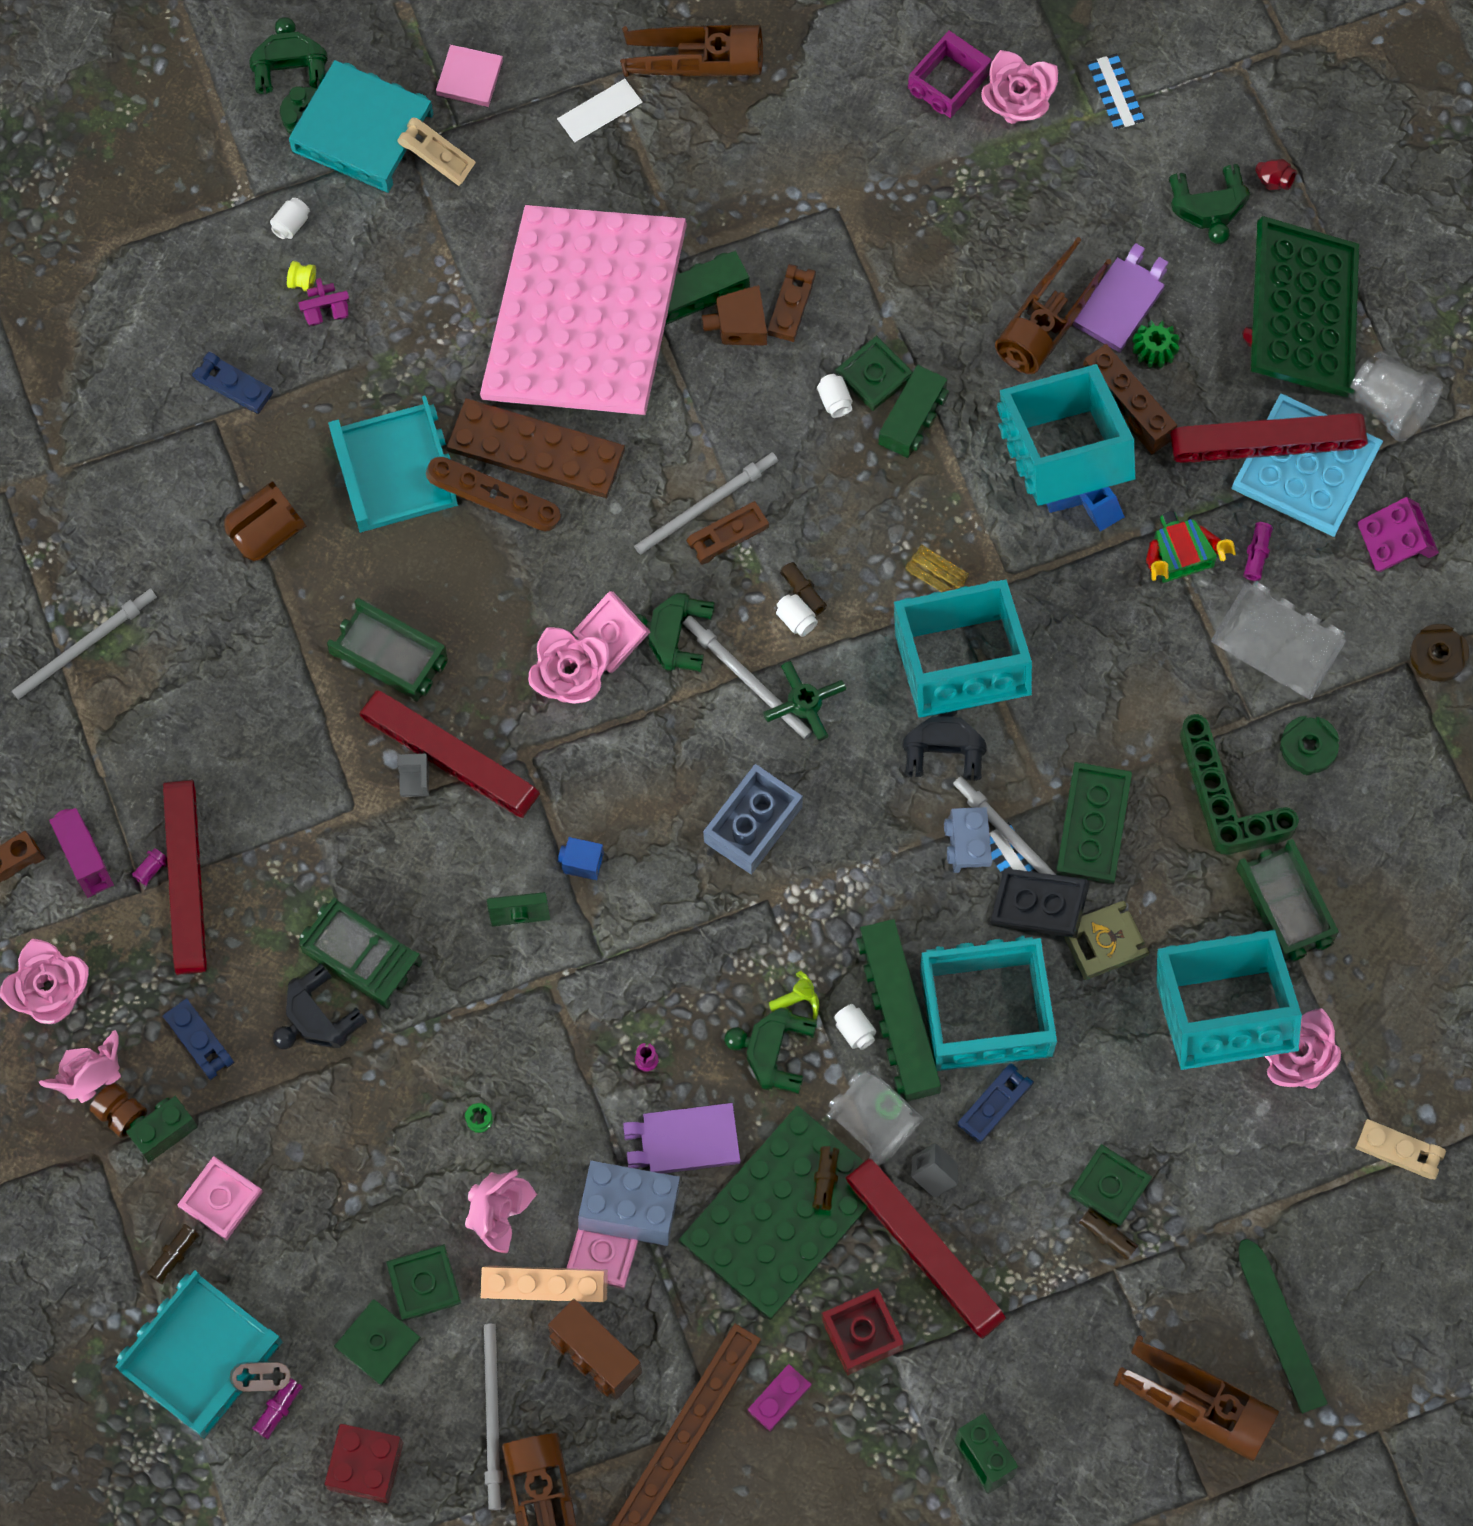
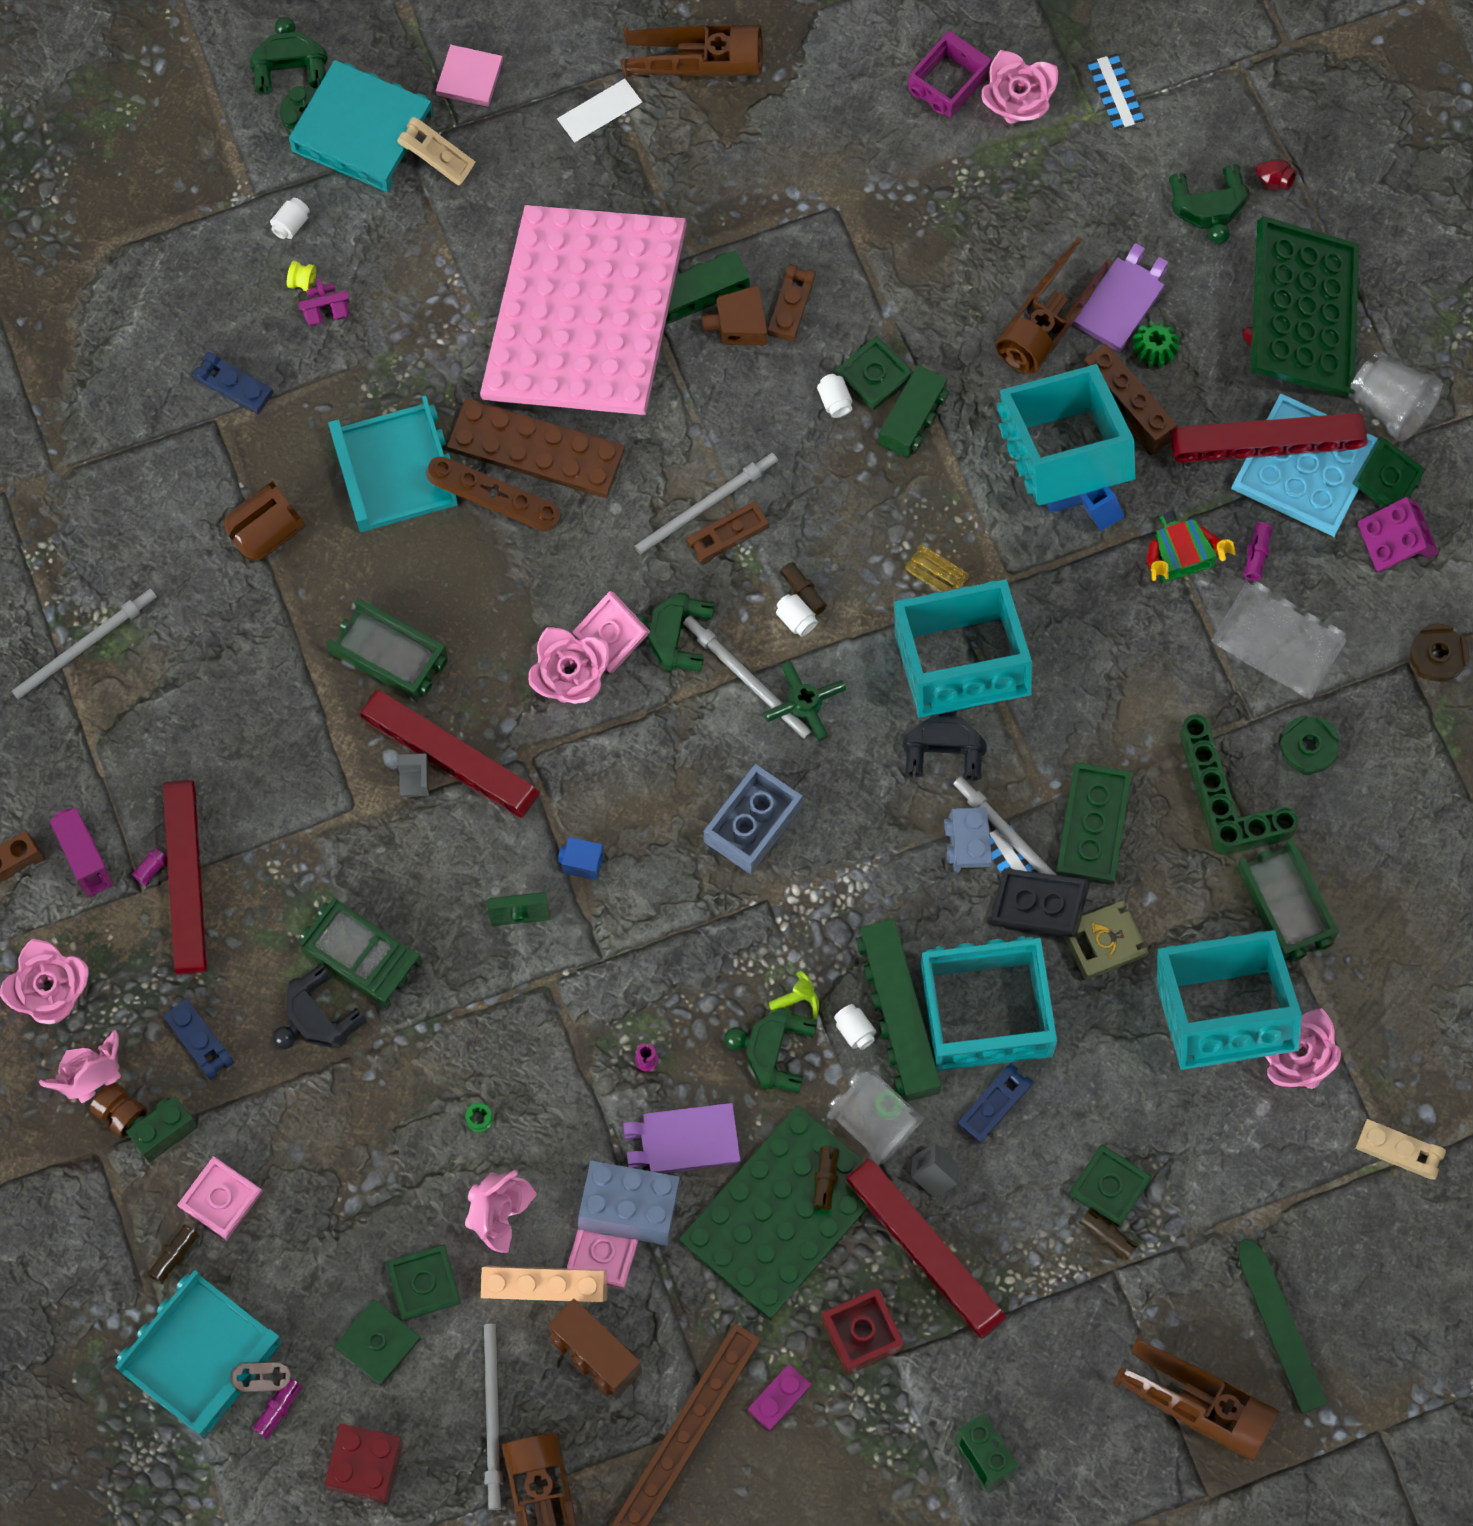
none -> dark green plate [1352,436,1426,508]

